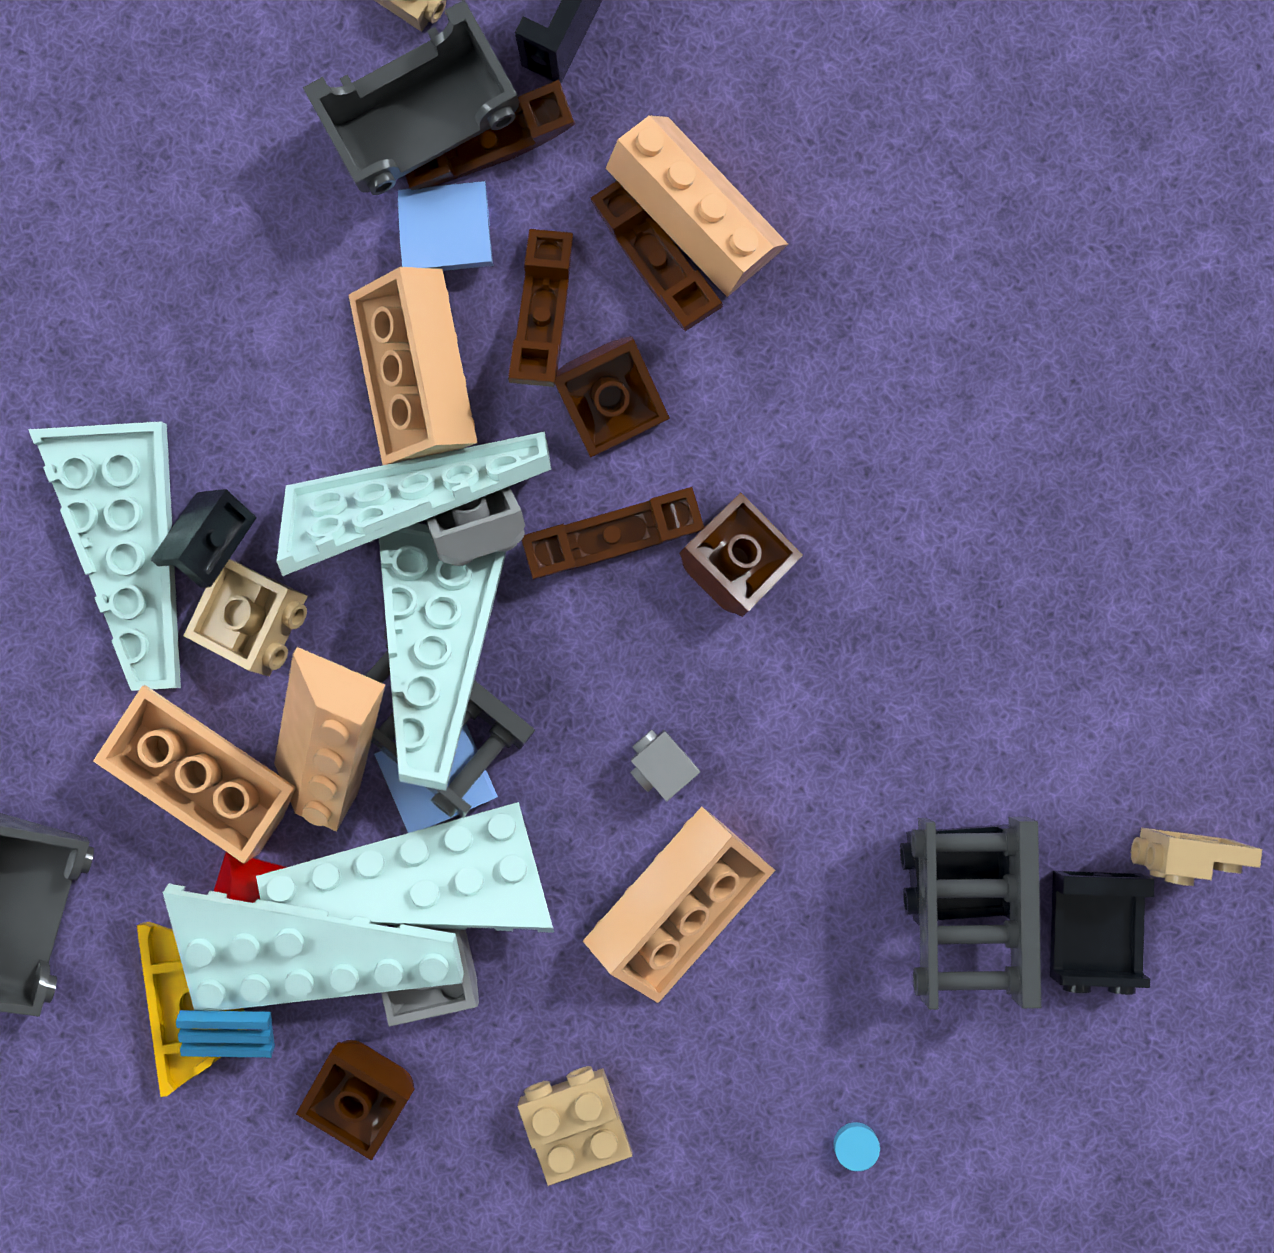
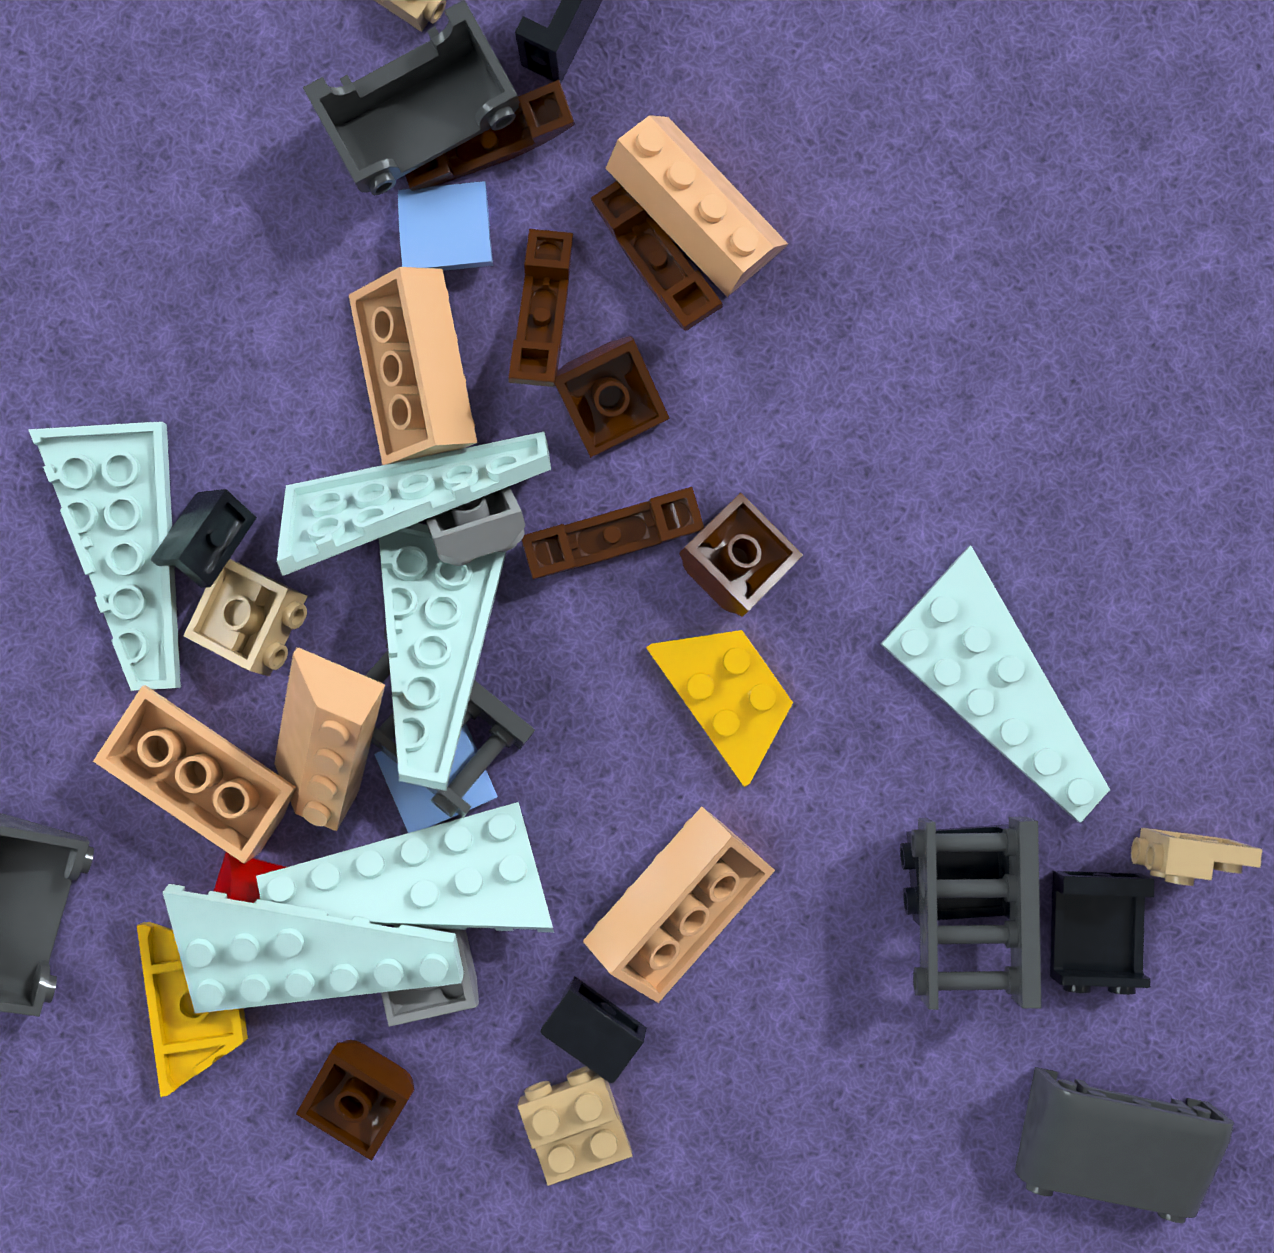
dark azure tile [176,1010,275,1058] -> none
light grey brick [630,729,700,802] -> none
medium azure tile [834,1122,880,1171] -> none
none -> black panel [540,976,647,1083]
none -> yellow wing [646,630,793,787]
none -> light aqua wing [880,546,1110,823]
none -> dark grey windscreen [1014,1067,1234,1223]

